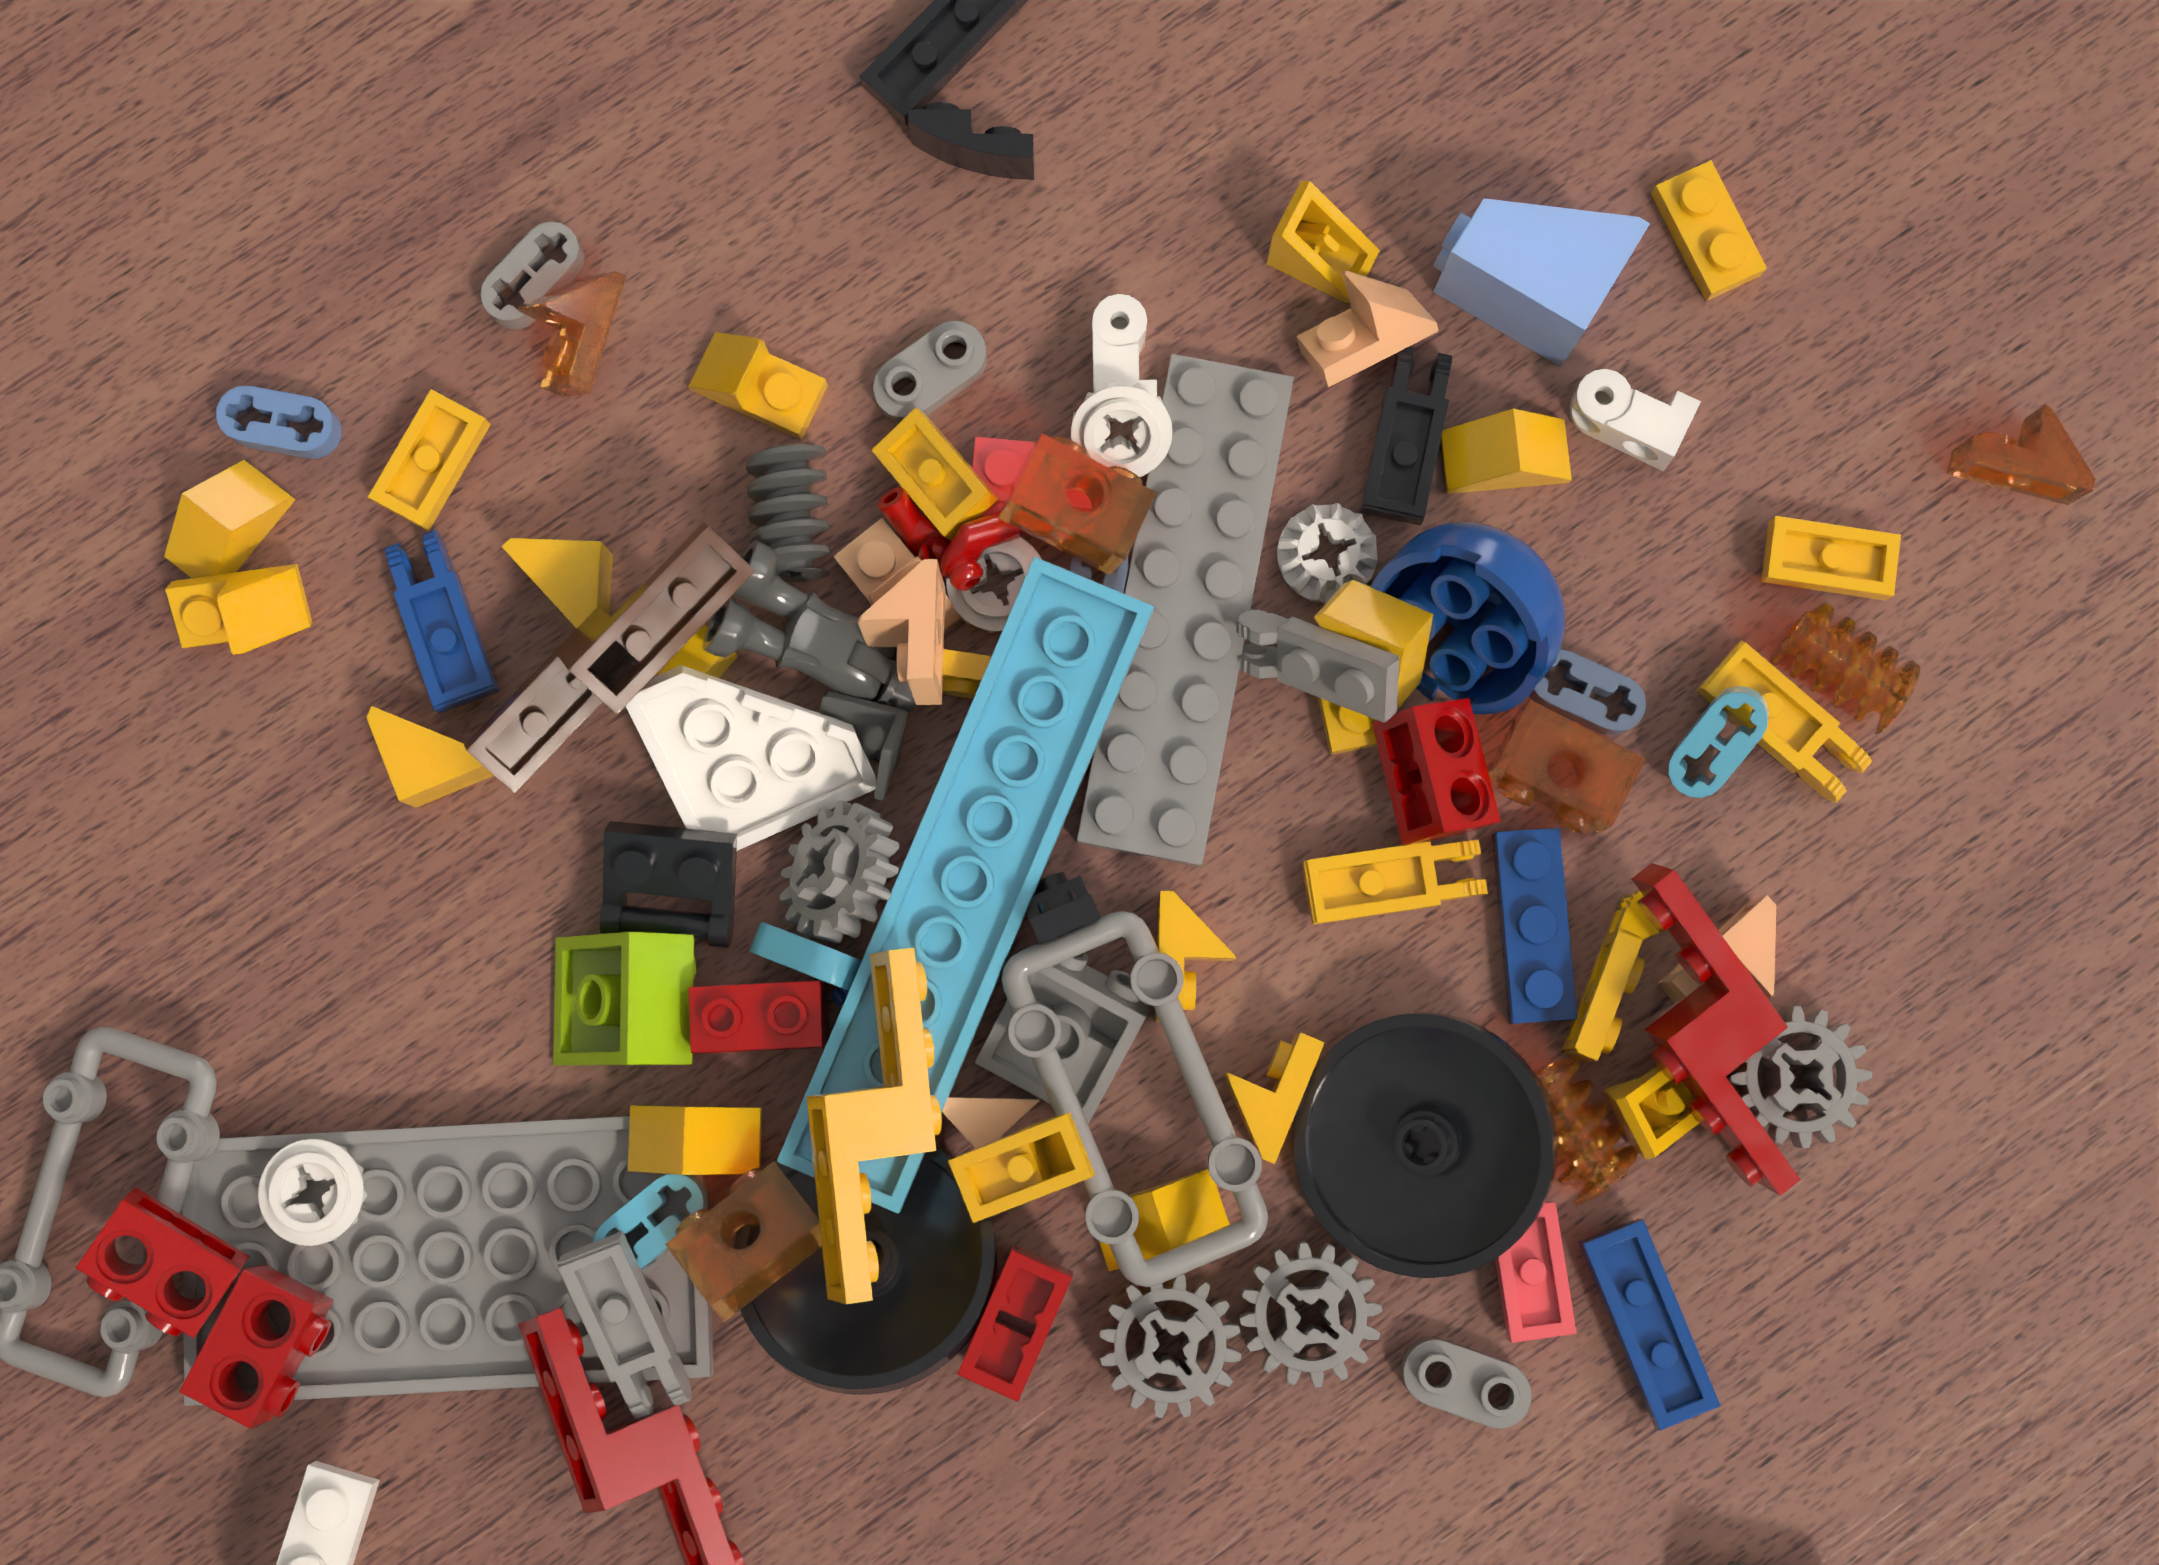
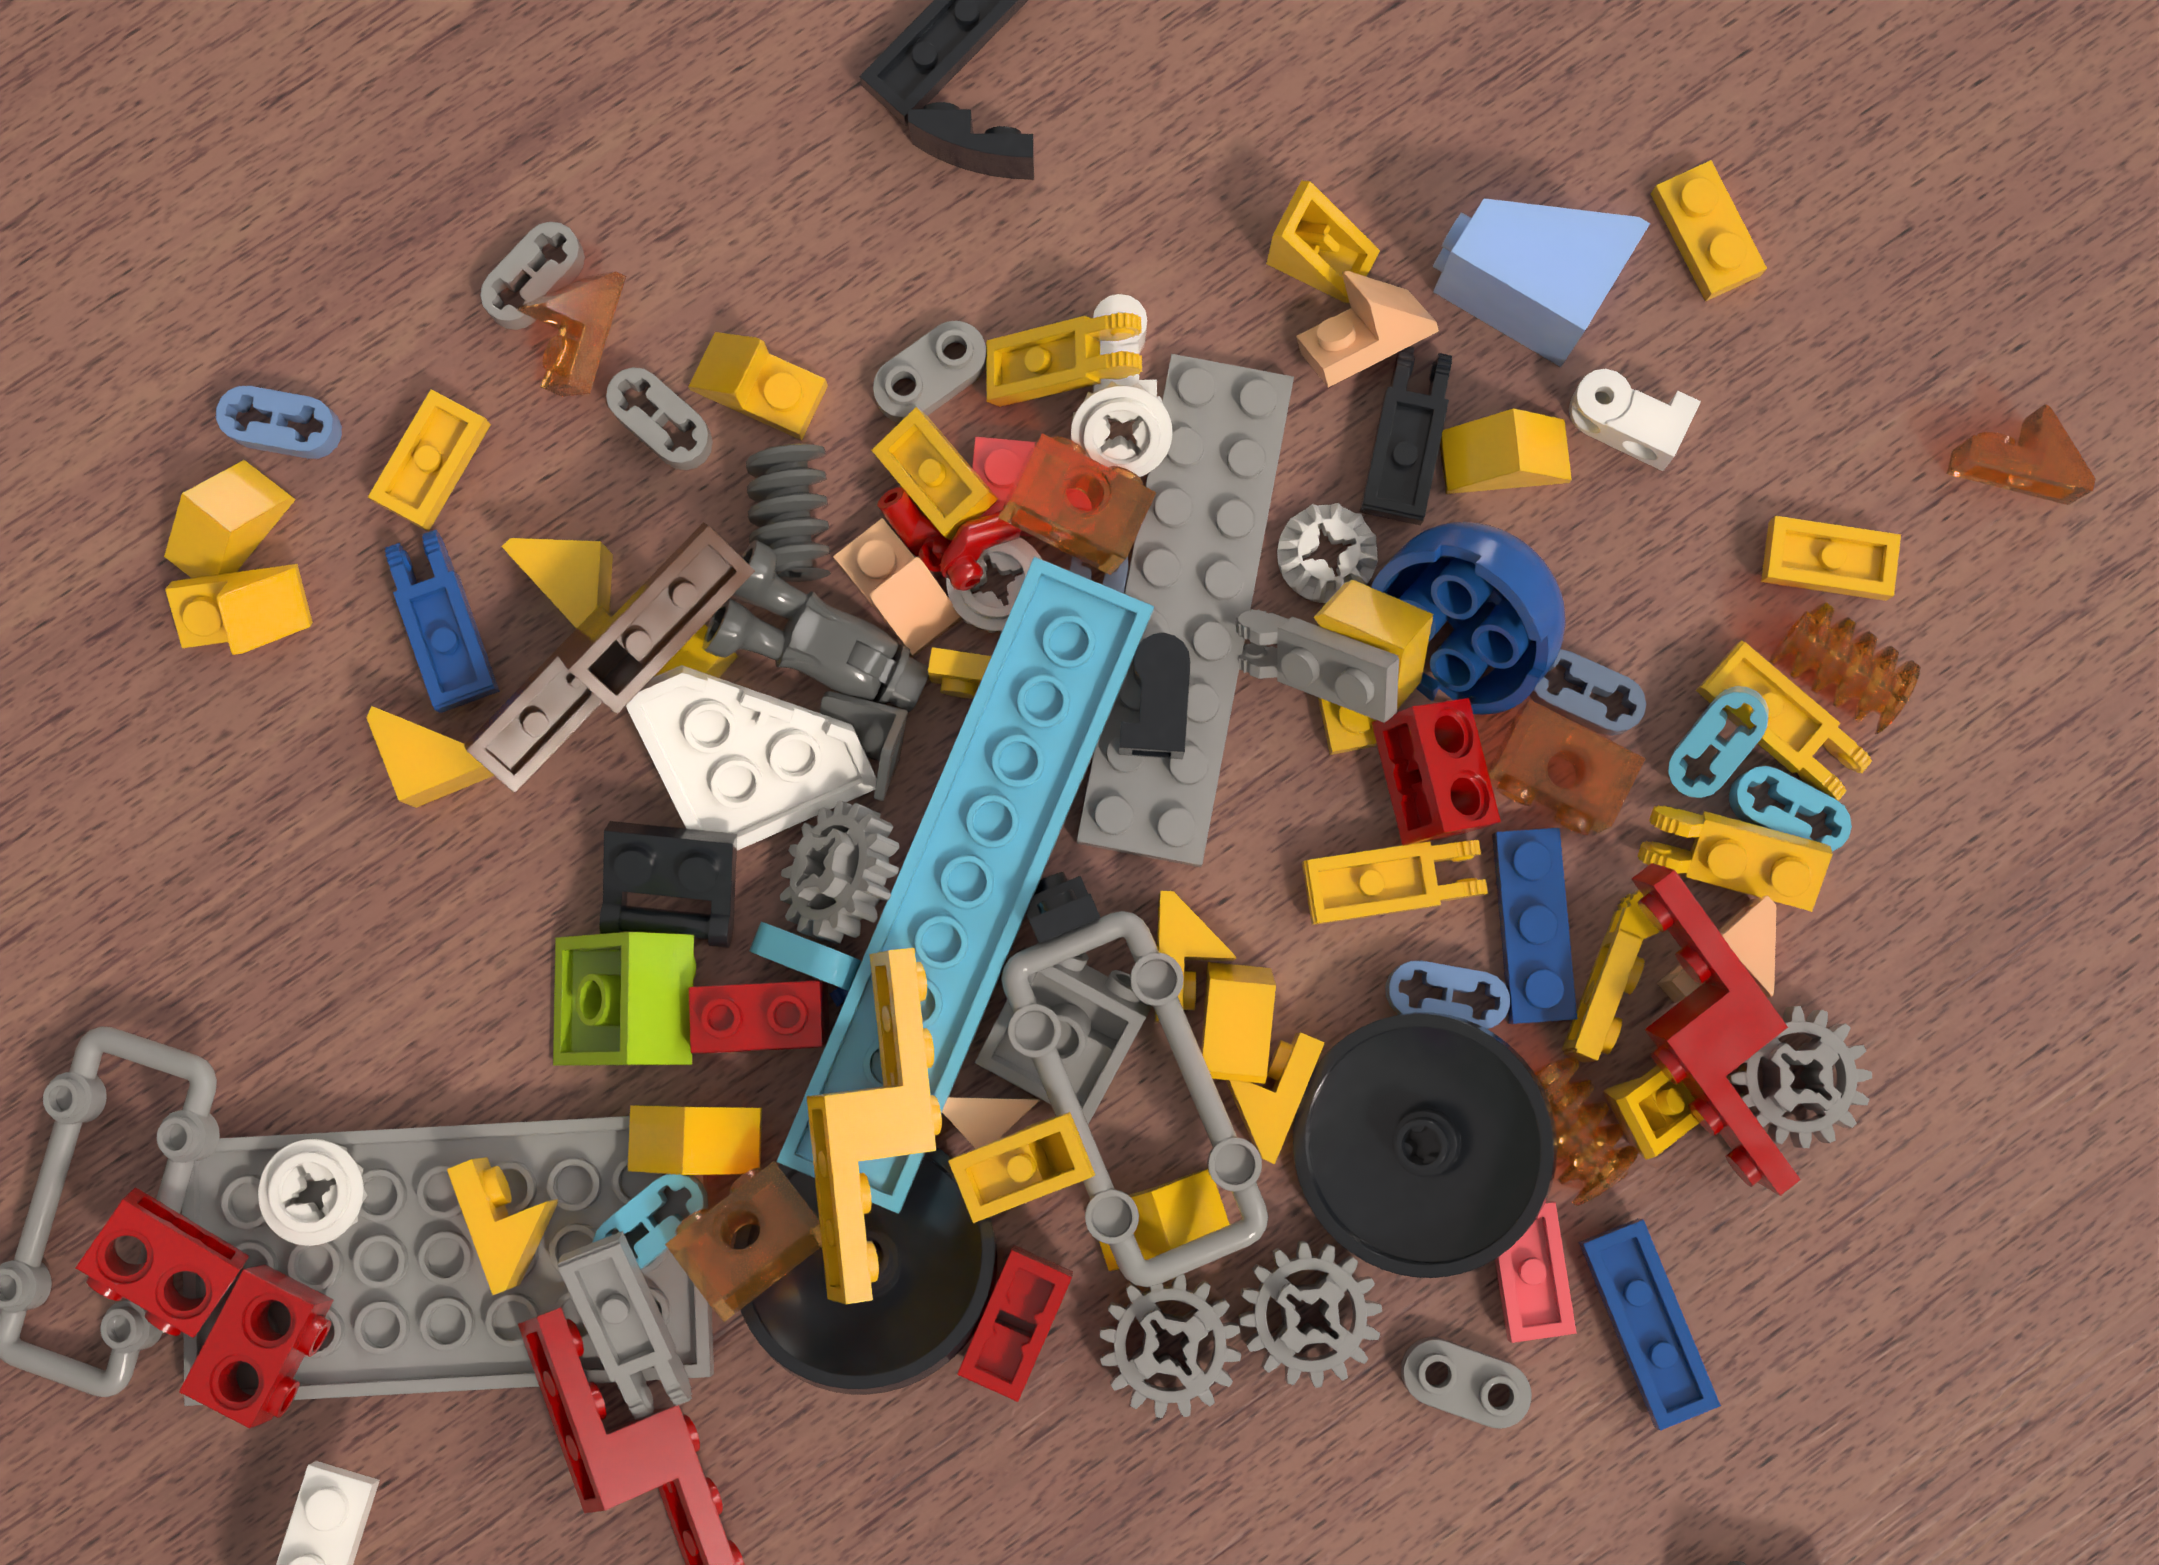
light nougat slope [858,559,945,705] -> none
none -> yellow slope [447,1157,558,1295]
none -> light grey beam [606,367,713,470]
none -> yellow hinge [986,312,1142,407]
none -> black leg [1119,633,1191,759]
none -> yellow slope [1201,962,1276,1084]
none -> medium blue beam [1385,961,1510,1029]
none -> yellow hinge [1637,805,1833,912]
none -> medium azure beam [1729,766,1852,852]

